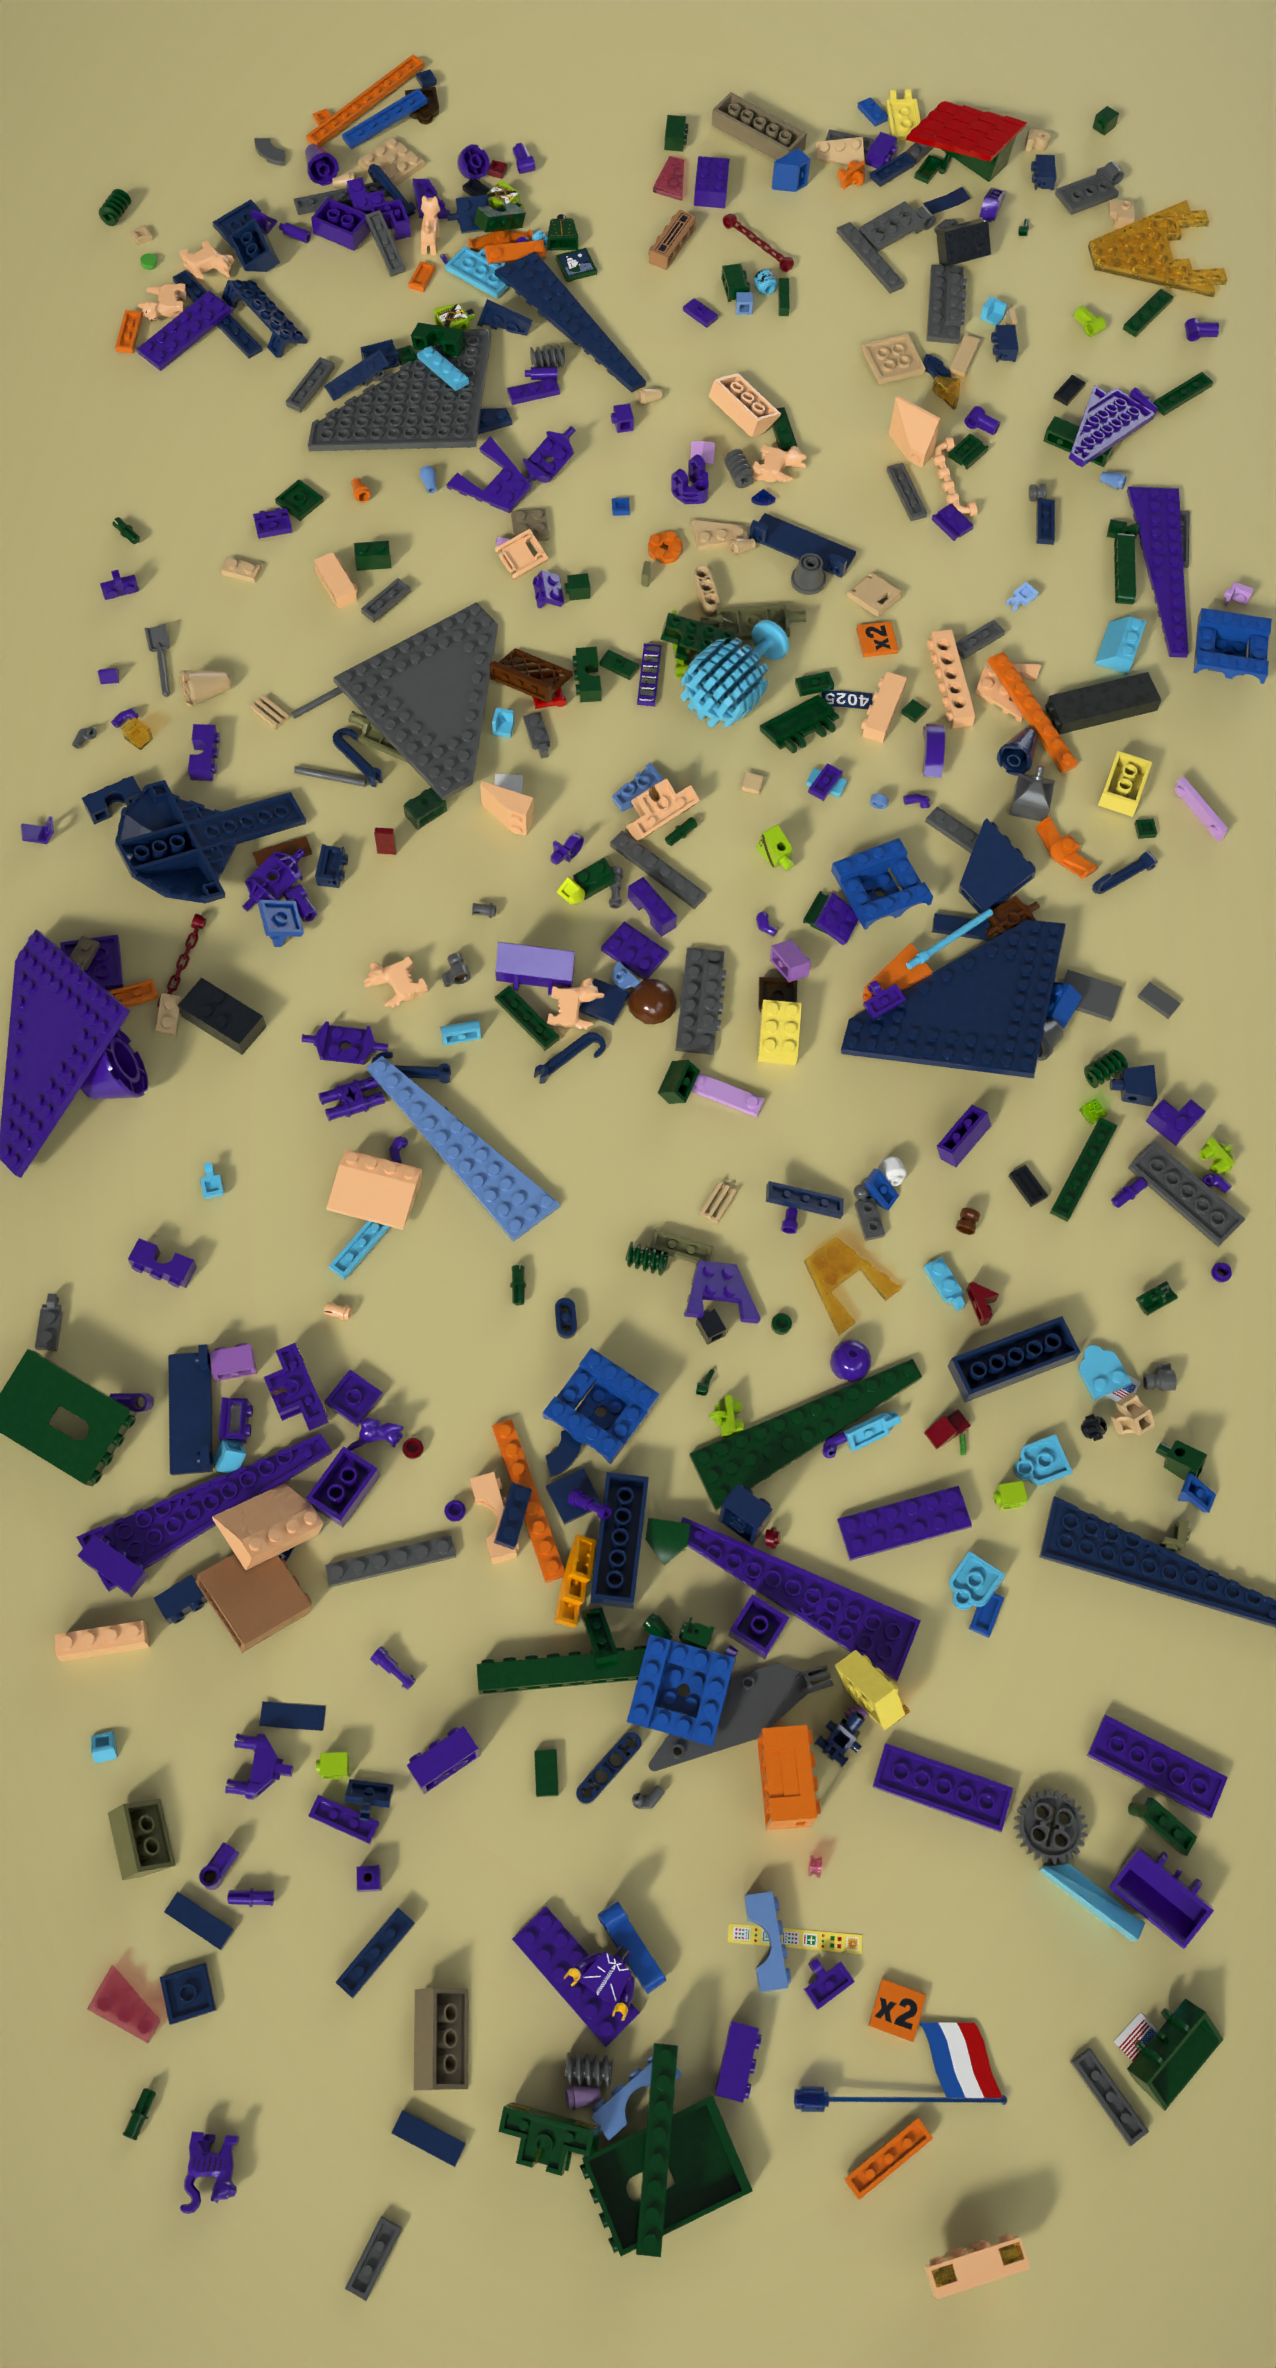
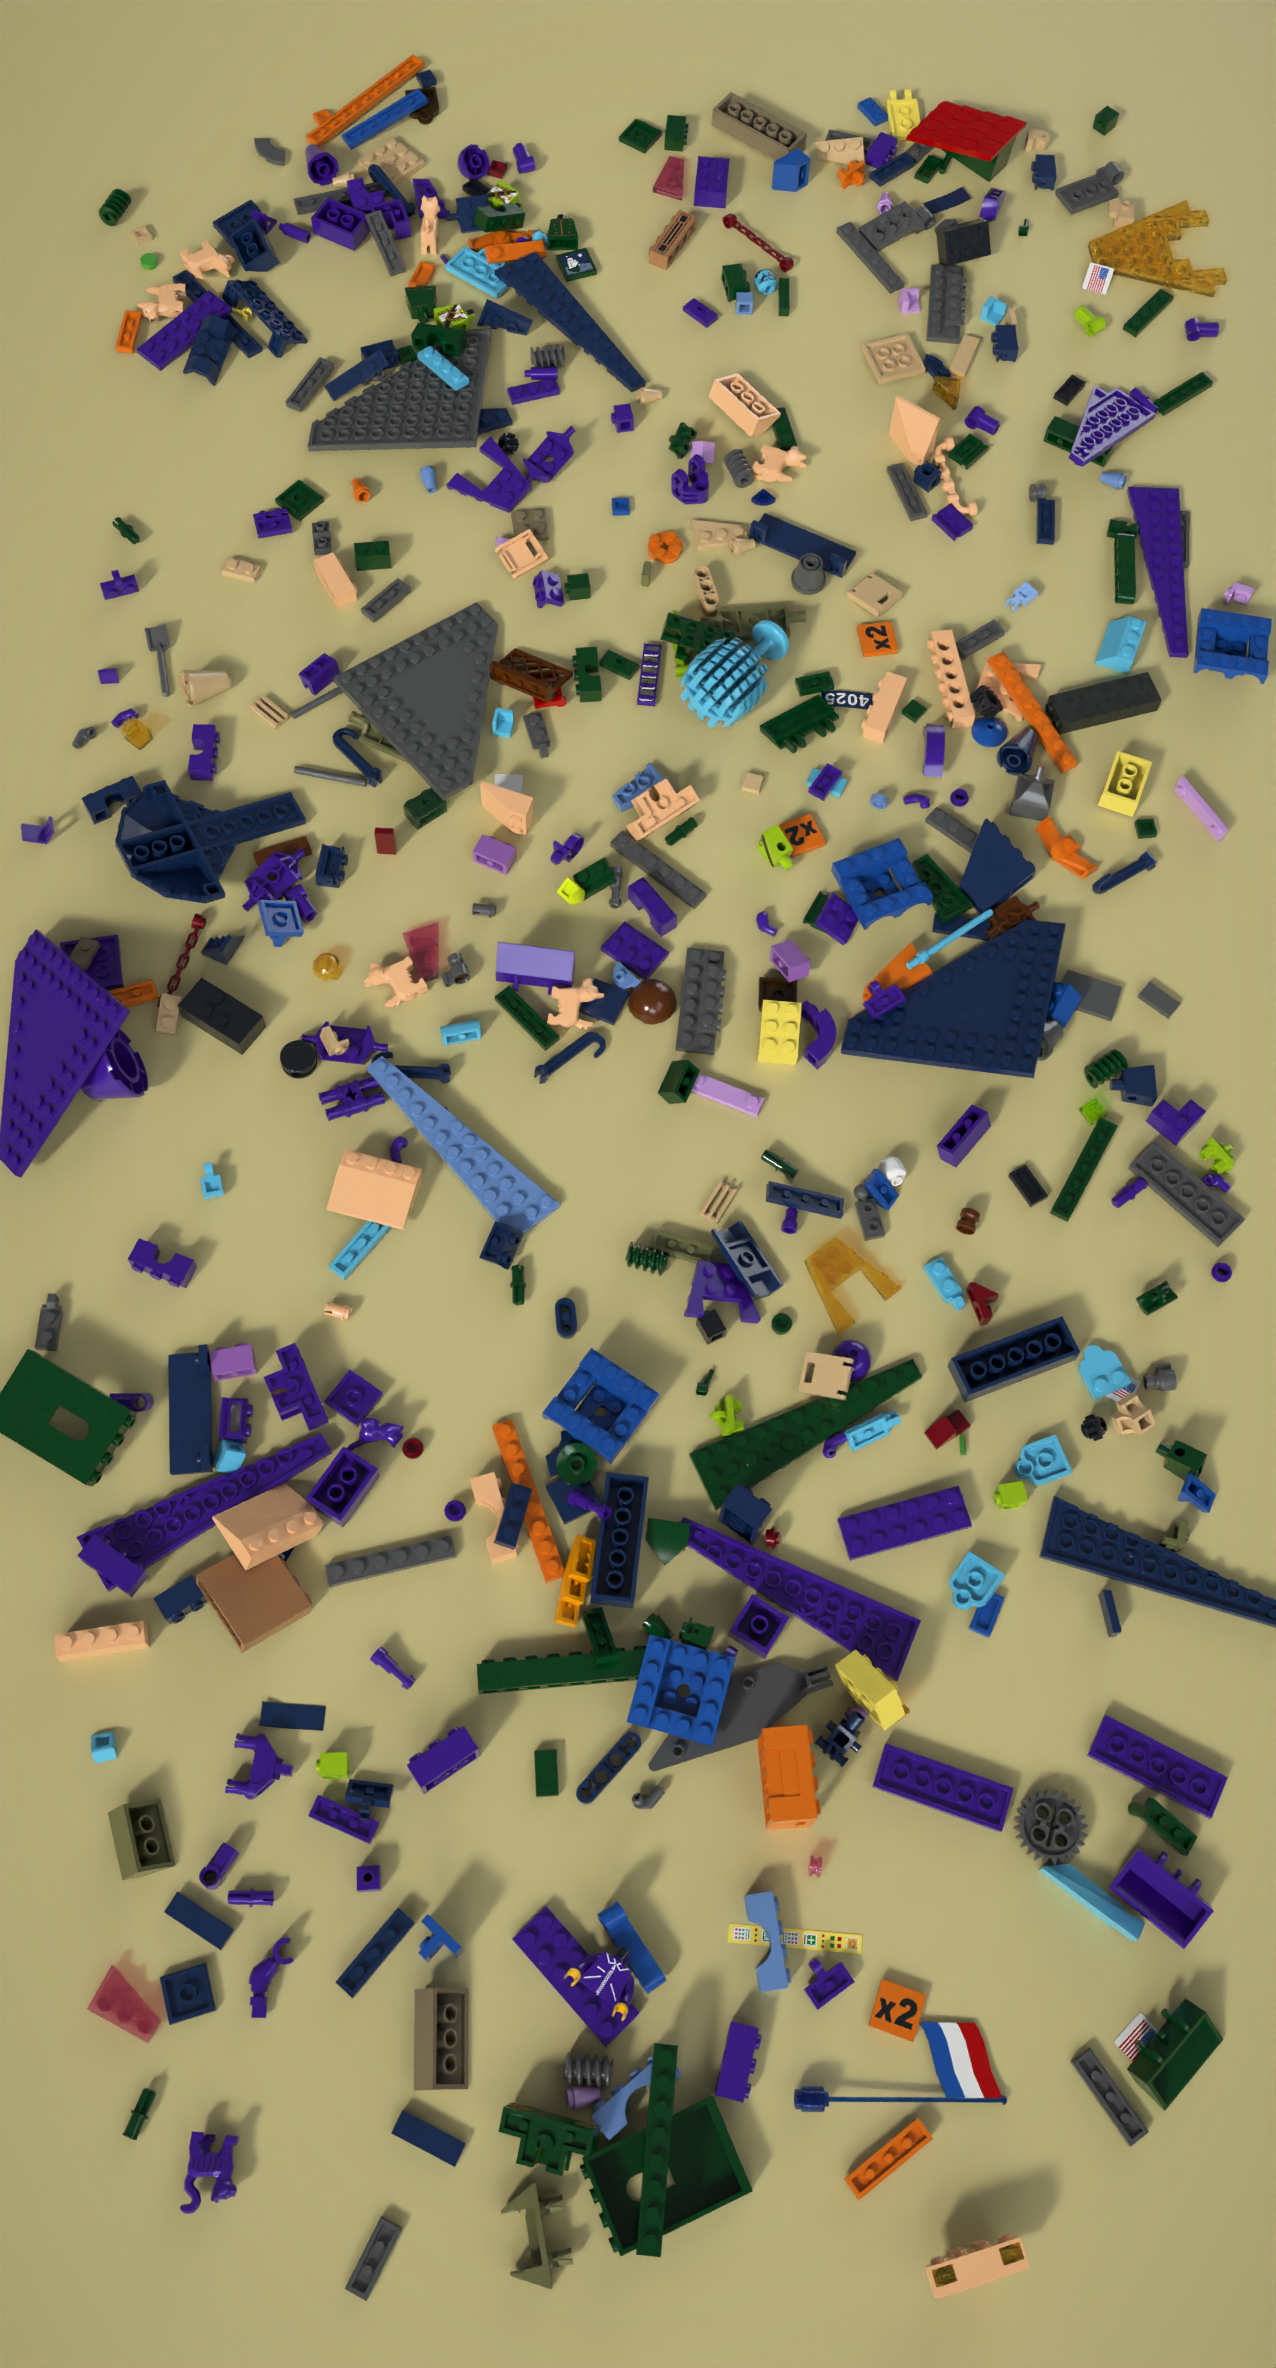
none -> dark blue piece [183,315,236,386]
none -> dark blue slope [201,935,245,965]
none -> light yellow hand [231,307,252,321]
none -> dark purple piece [249,1938,294,2018]
none -> black head [280,1040,317,1079]
none -> dark purple hinge [298,653,340,695]
none -> dark grey slope [312,521,332,555]
none -> clear yellow hair [312,952,344,982]
none -> tan bracket [320,1026,350,1056]
none -> clear pink wing [403,922,439,982]
none -> dark green torso [405,286,437,323]
none -> blue bracket [418,1914,464,1962]
none -> medium lavender brick [473,834,516,875]
none -> dark blue bracket [479,1221,523,1270]
none -> black gear [498,433,519,455]
none -> olive hose [501,2182,573,2289]
none -> dark green dish [556,1443,598,1485]
none -> dark green tile [619,119,662,154]
none -> dark green hips [669,422,697,459]
none -> dark blue piece [711,1221,784,1300]
none -> dark green axle [761,1149,799,1180]
none -> orange tile [778,814,826,858]
none -> tan container [798,1351,854,1401]
none -> dark purple arch [801,1000,836,1070]
none -> lavender cone [877,192,893,214]
none -> lavender panel [898,288,920,314]
none -> dark green wing [912,854,973,925]
none -> dark blue brick [913,461,942,493]
none -> dark purple plate [950,789,969,807]
none -> black tyre [970,685,1002,720]
none -> blue dish [971,717,1007,747]
none -> sticker [1082,262,1114,295]
none -> dark blue tile [1098,1590,1122,1637]

